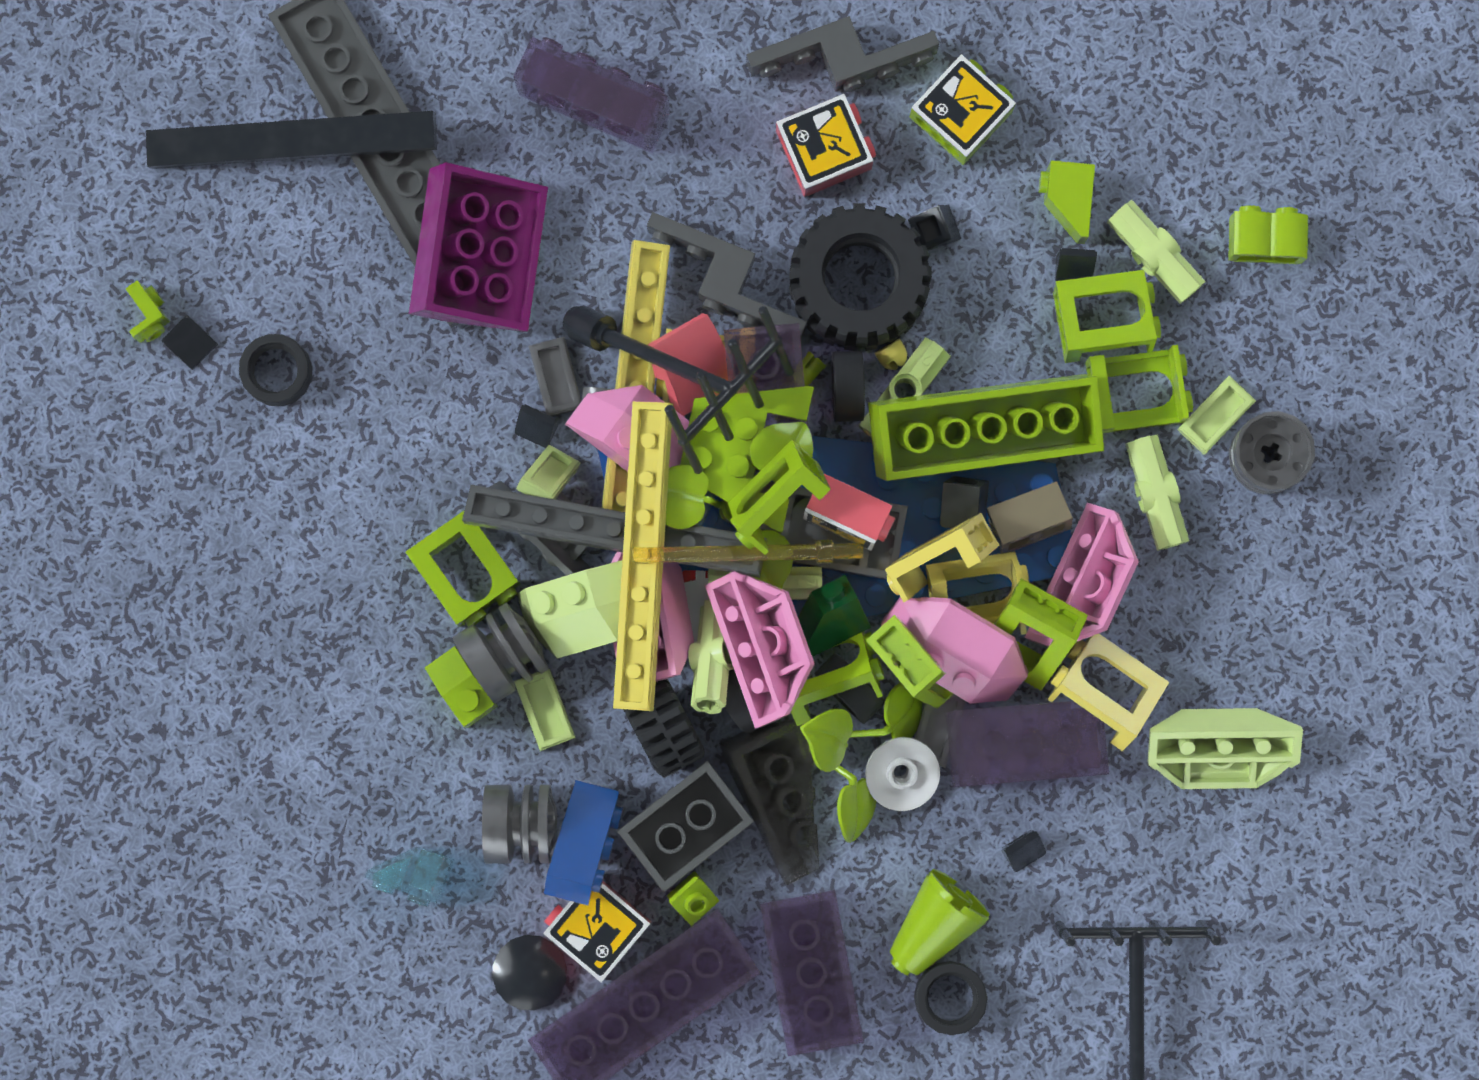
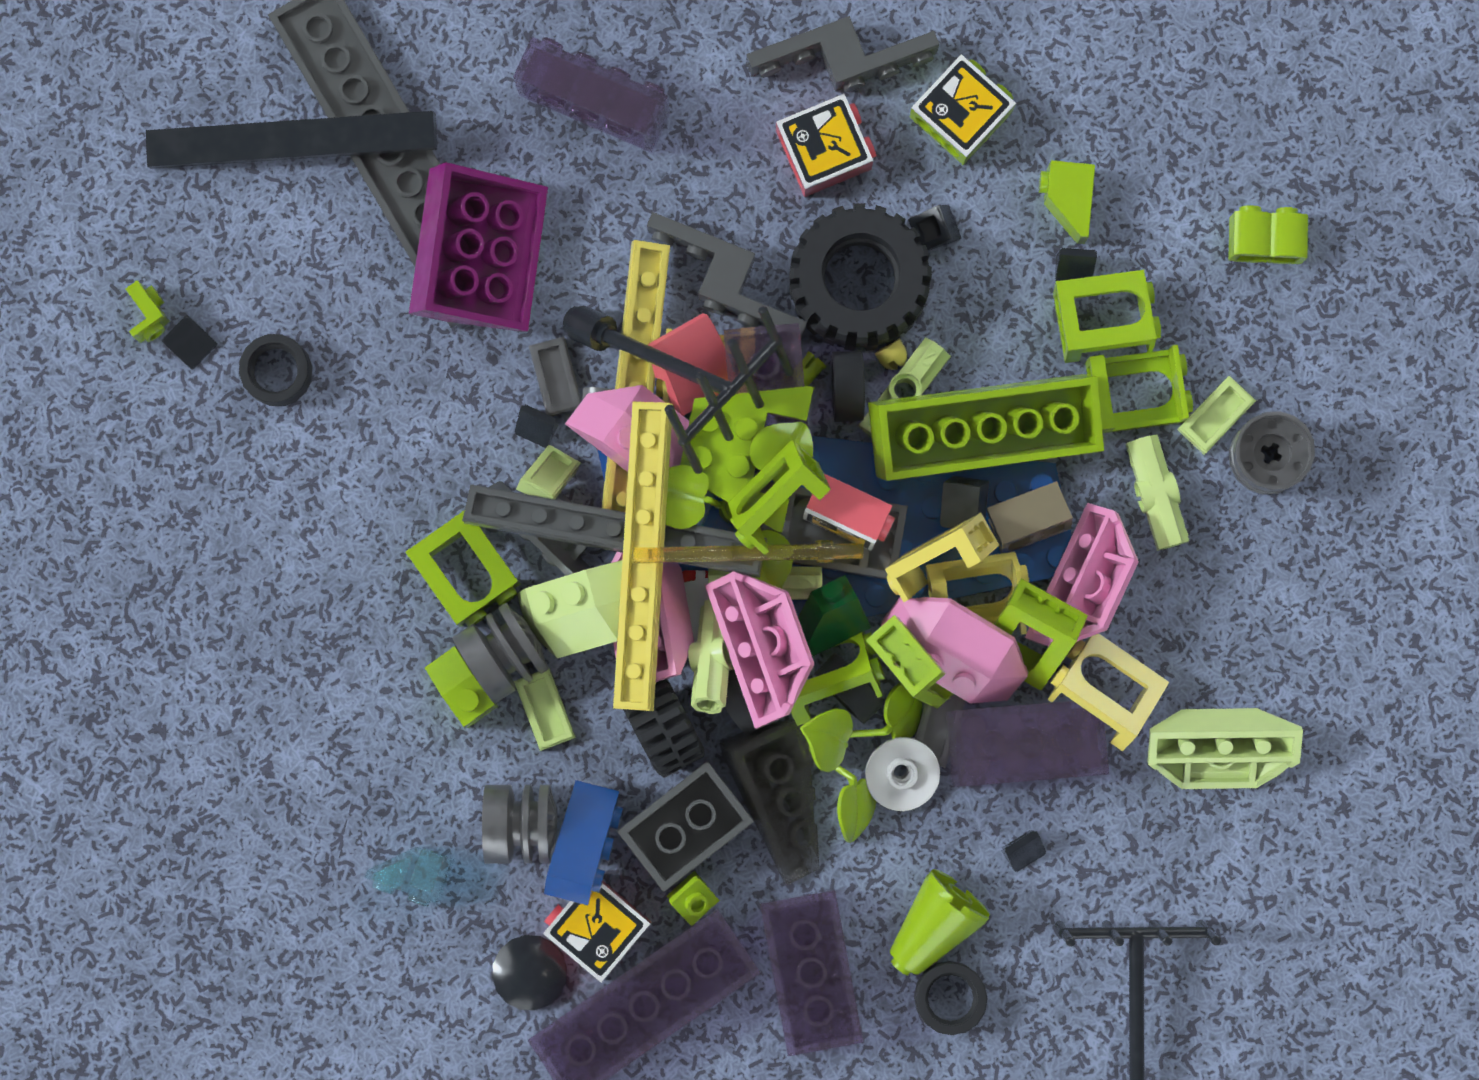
yellowish green piece [1107,200,1205,304] -> none

